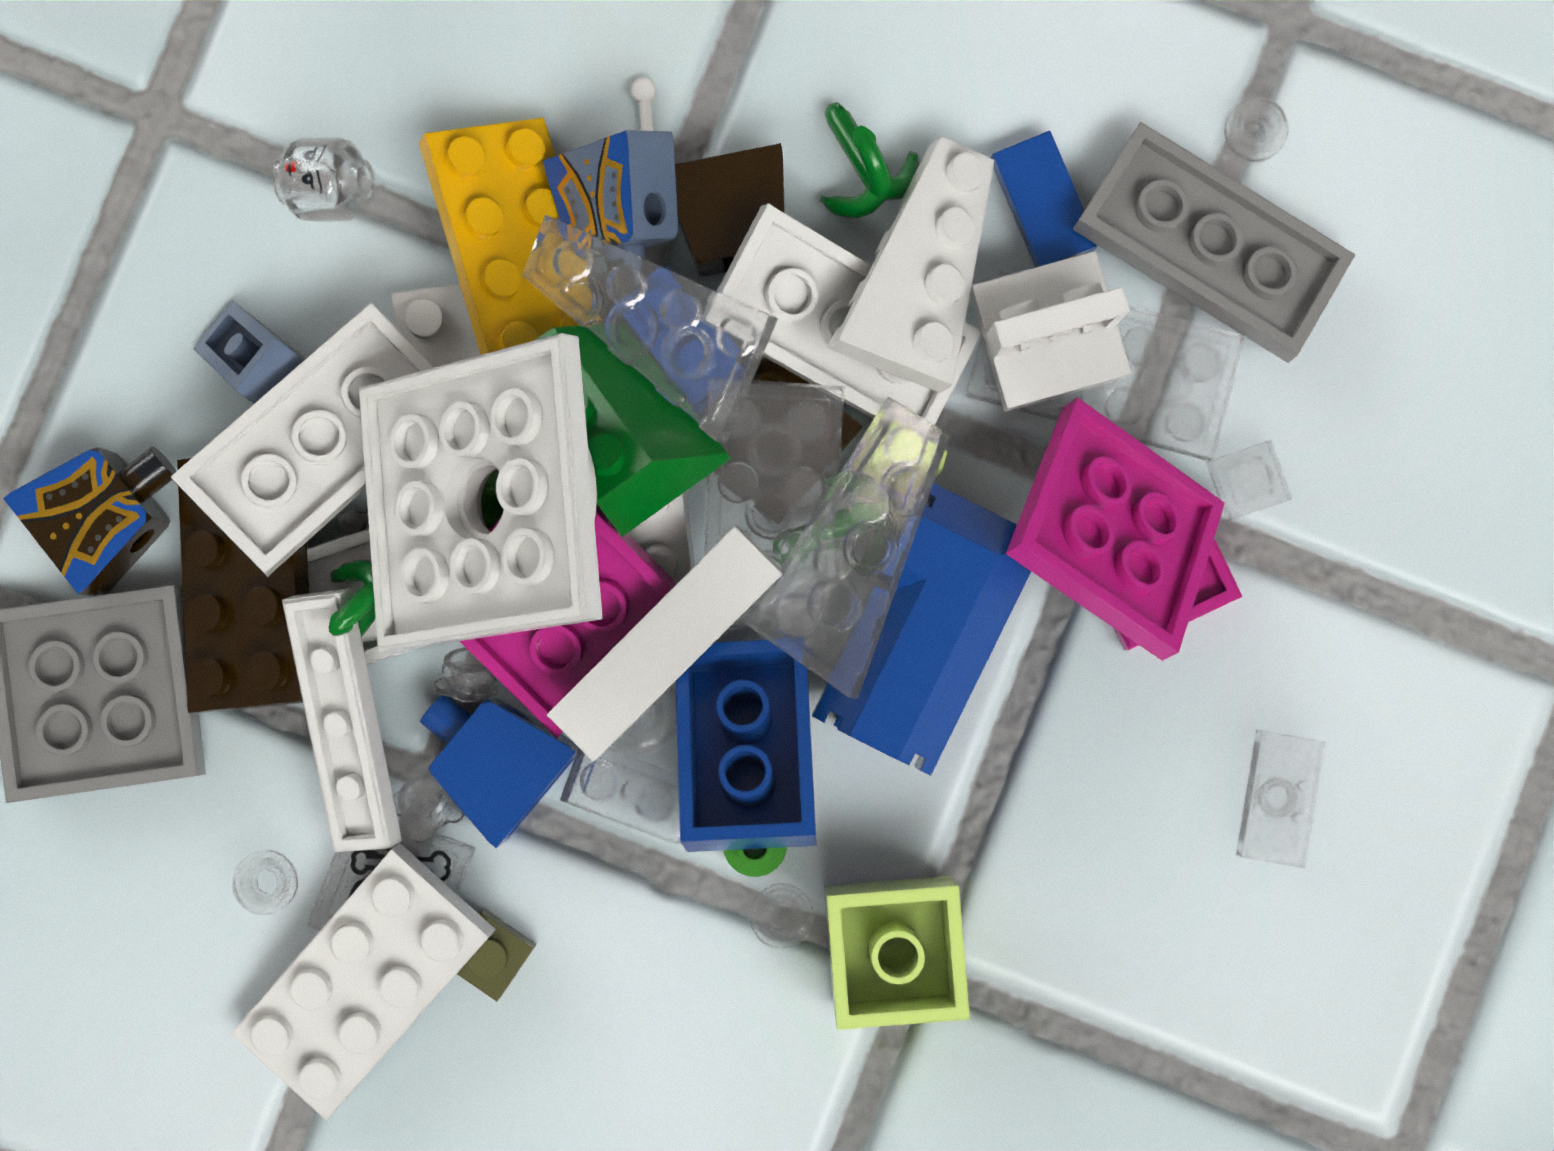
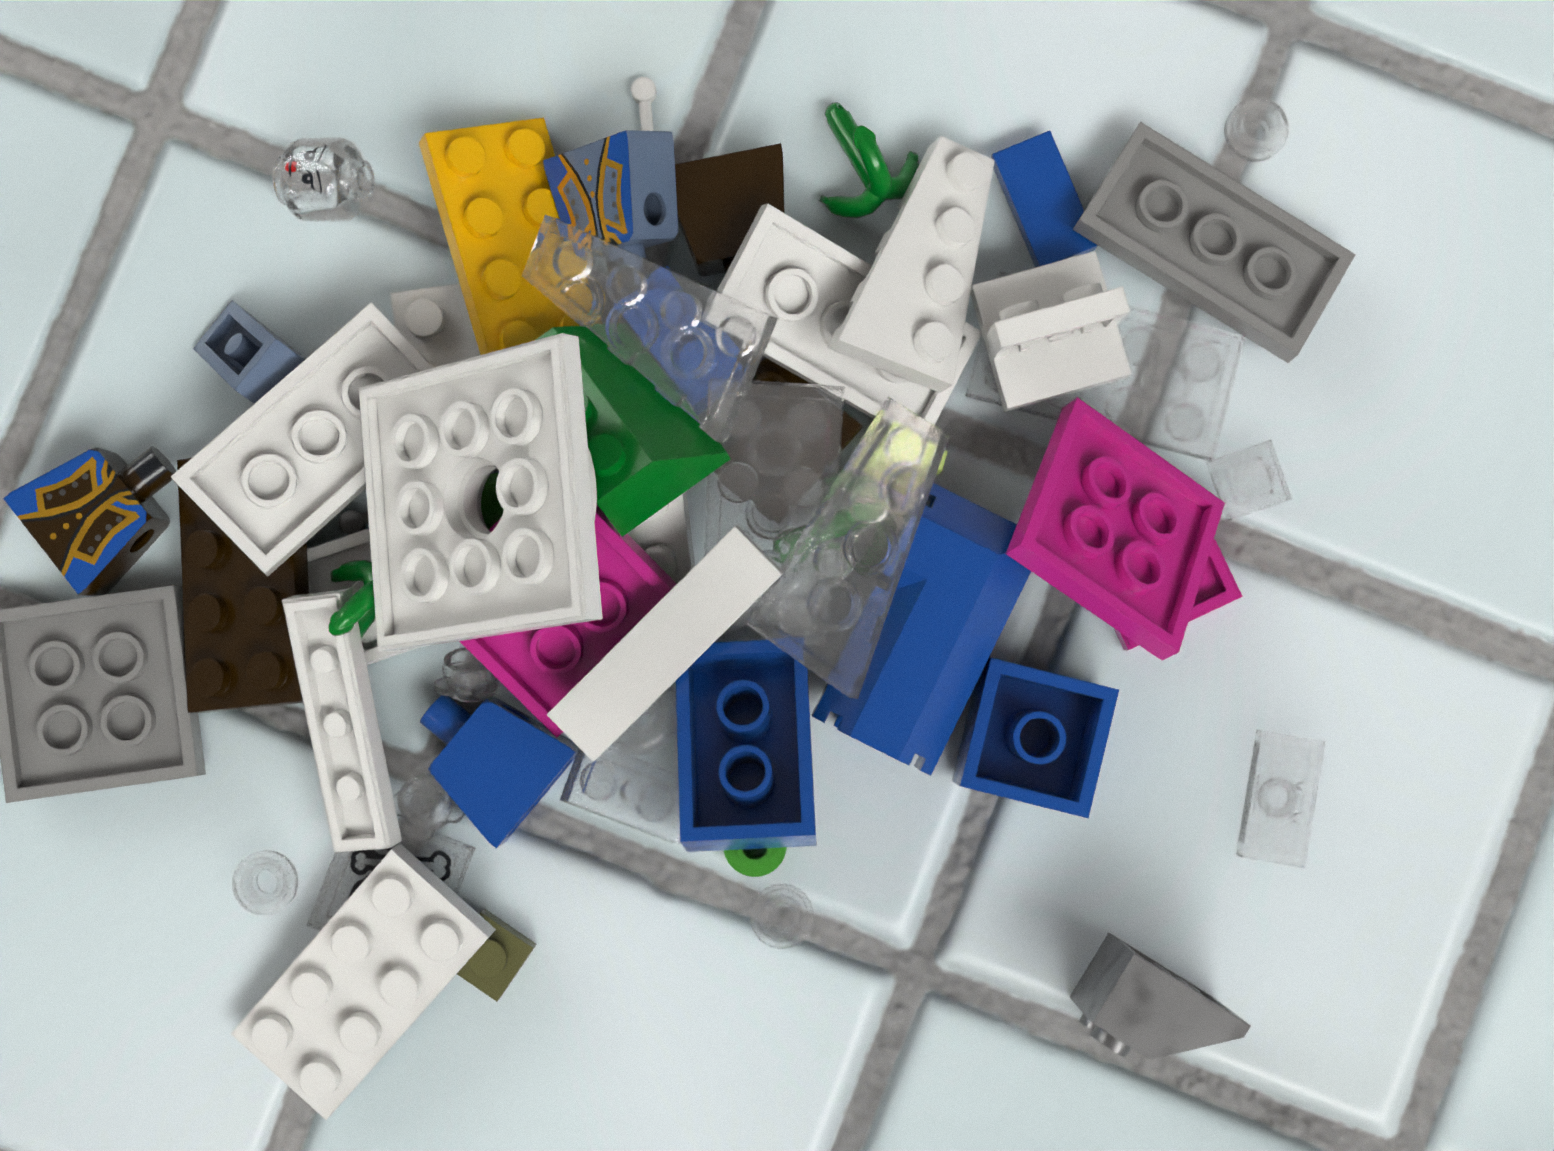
yellowish green brick [824,876,970,1030] -> none
none -> blue brick [952,658,1119,819]
none -> flat silver slope [1070,932,1251,1060]

